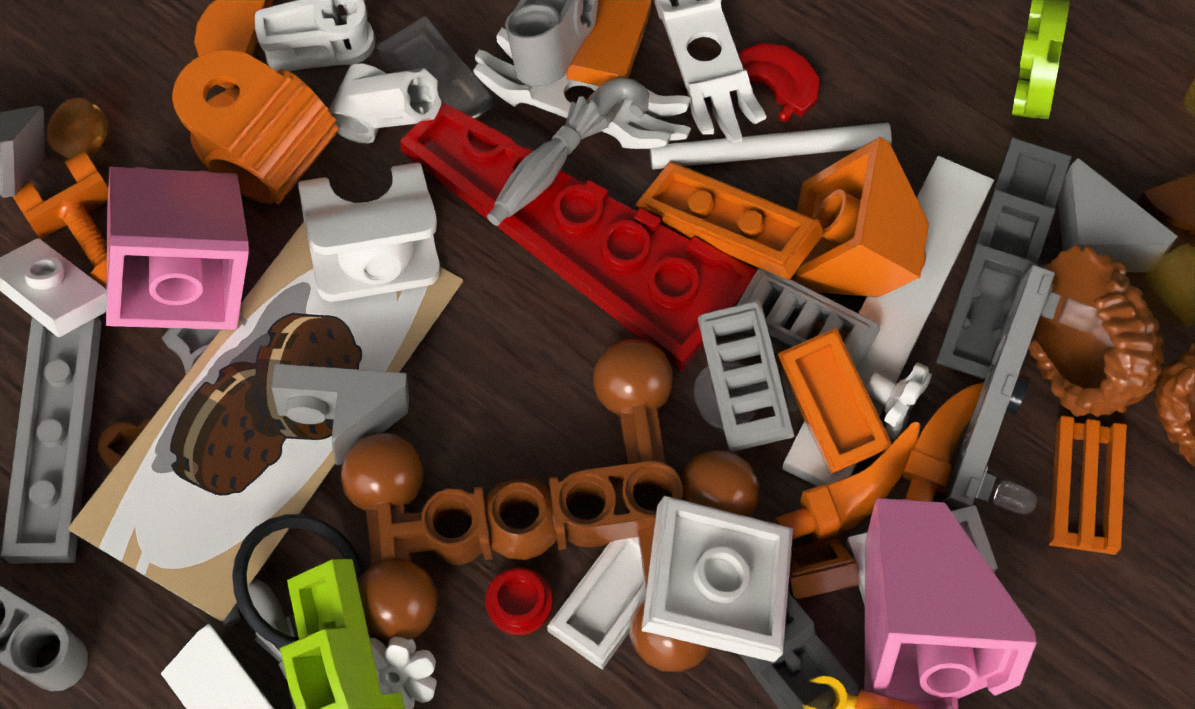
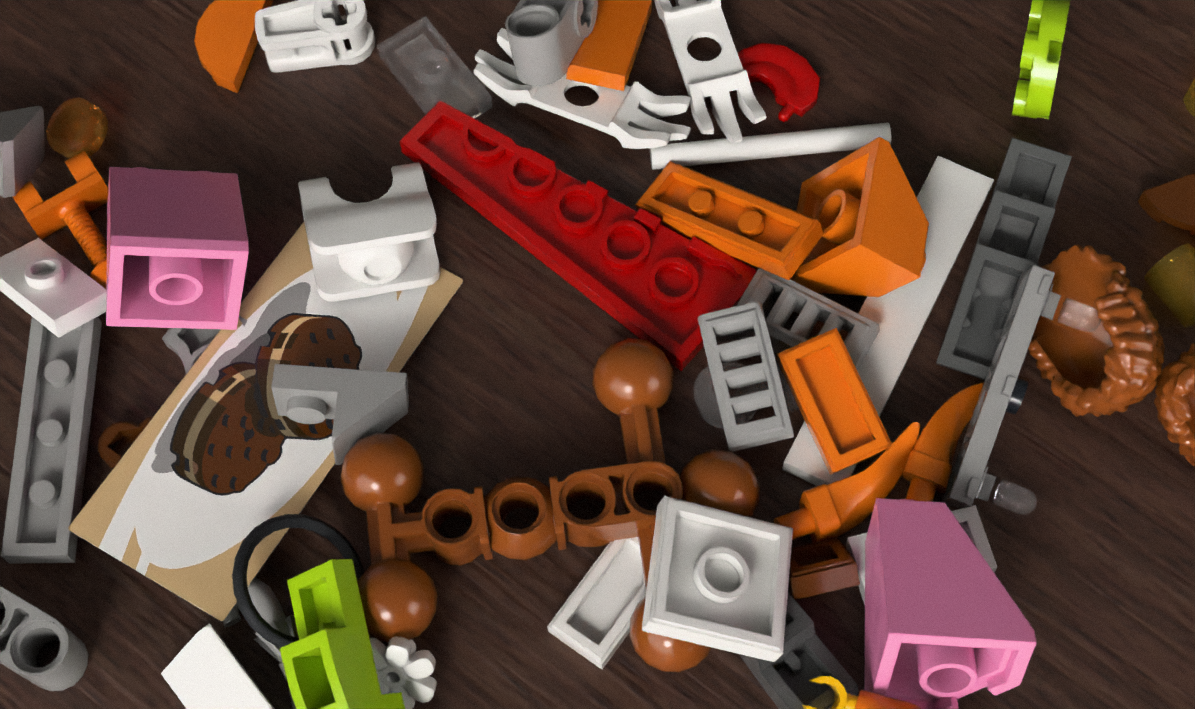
orange piece [172,50,339,205] -> none
white piece [328,63,442,144] -> none
red plate [485,568,553,635] -> none
light grey piece [487,77,649,226] -> none
white plant [866,362,932,441] -> none
orange tile [1049,416,1127,555] -> none
light grey slope [1057,158,1178,272] -> none

